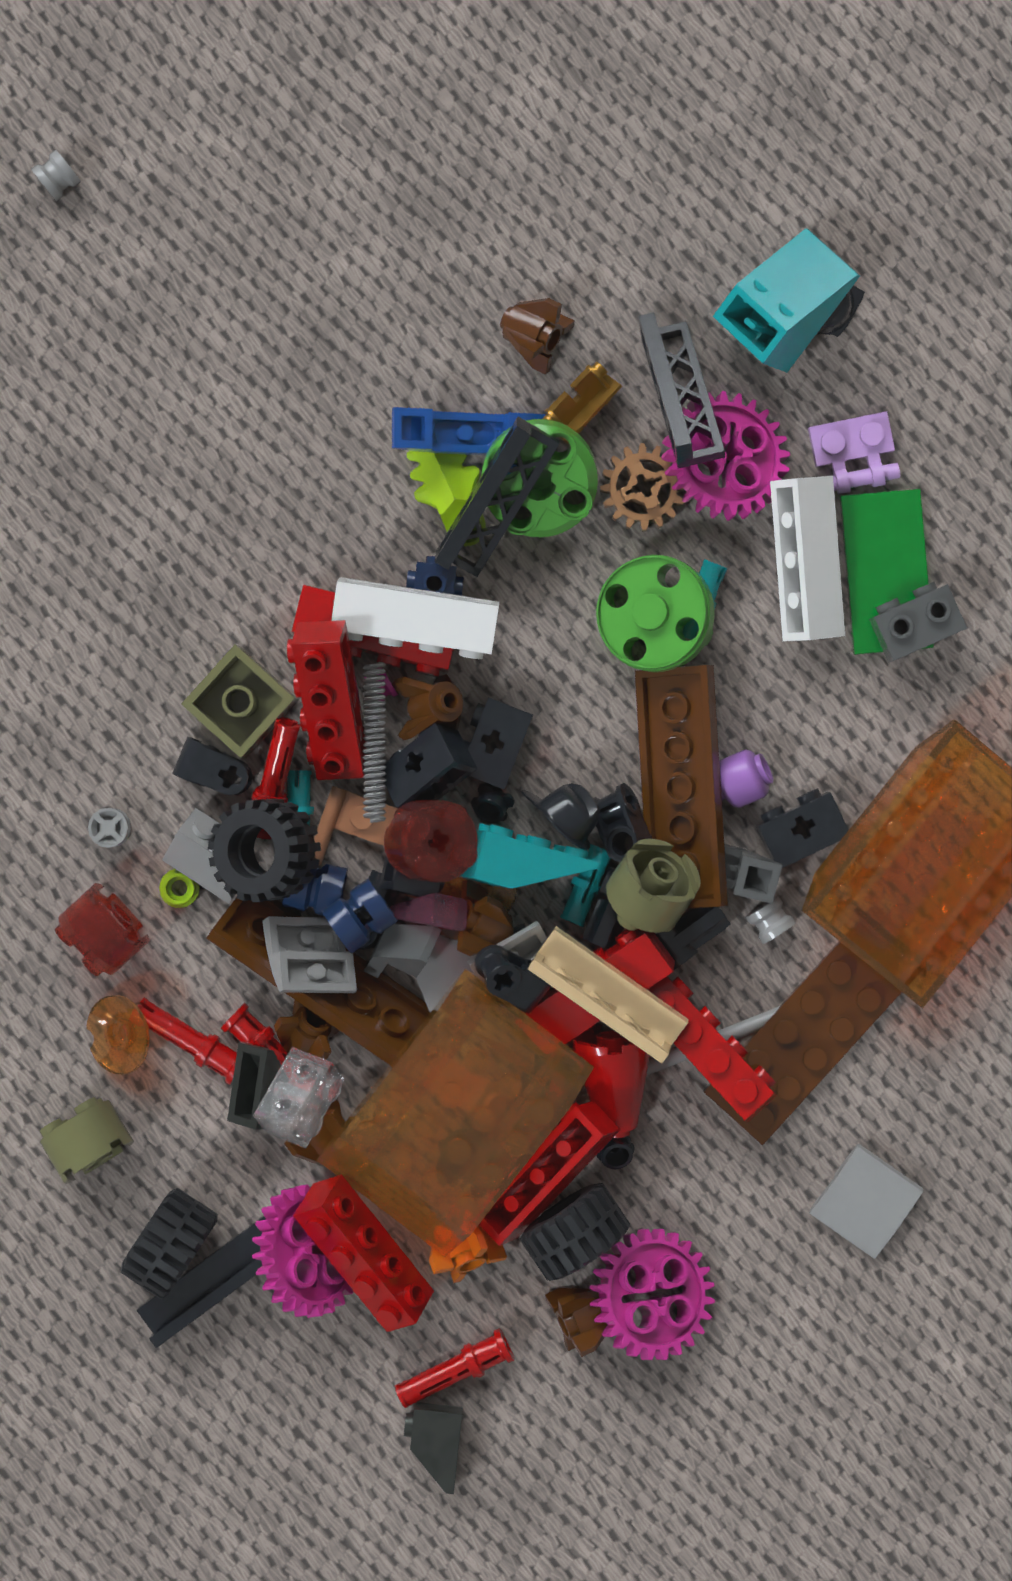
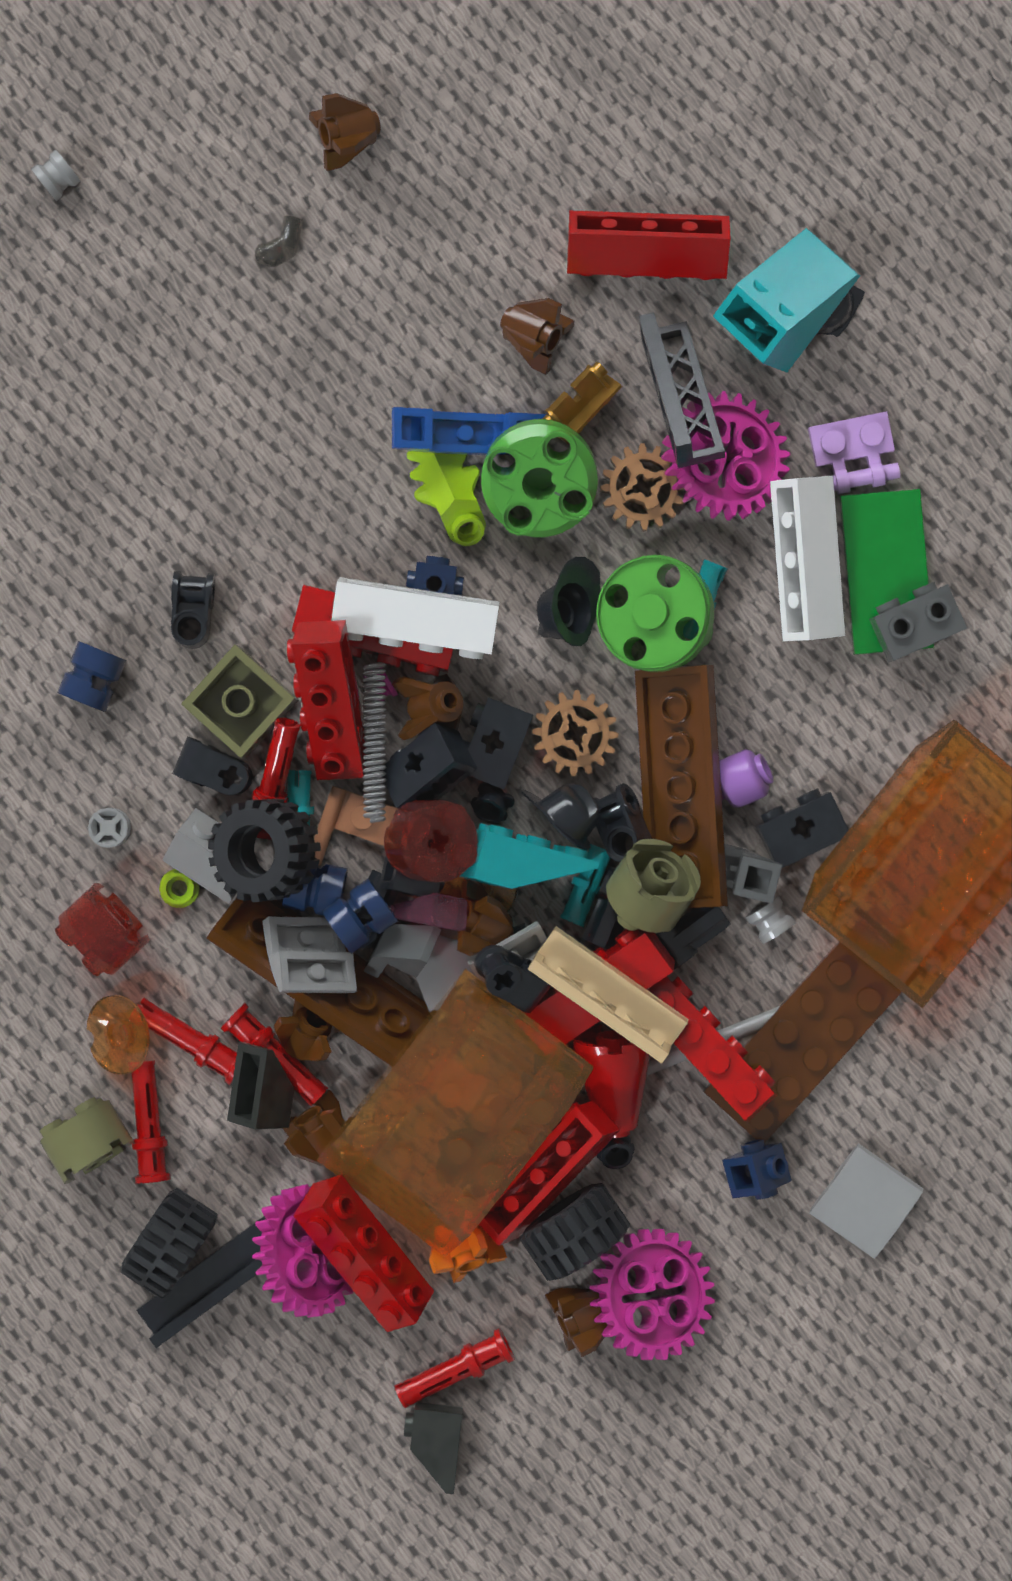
clear brick [253,1047,344,1148] -> none
black fence [434,417,560,577] -> none
none -> dark blue wheel [57,641,127,712]
none -> red pin [130,1060,171,1184]
none -> black piece [171,571,216,649]
none -> clear smoke arm [255,216,303,267]
none -> reddish brown brick [309,93,381,171]
none -> medium nougat gear [532,690,619,777]
none -> black piece [536,557,601,646]
none -> red brick [567,210,731,280]
none -> dark blue brick [722,1139,792,1200]

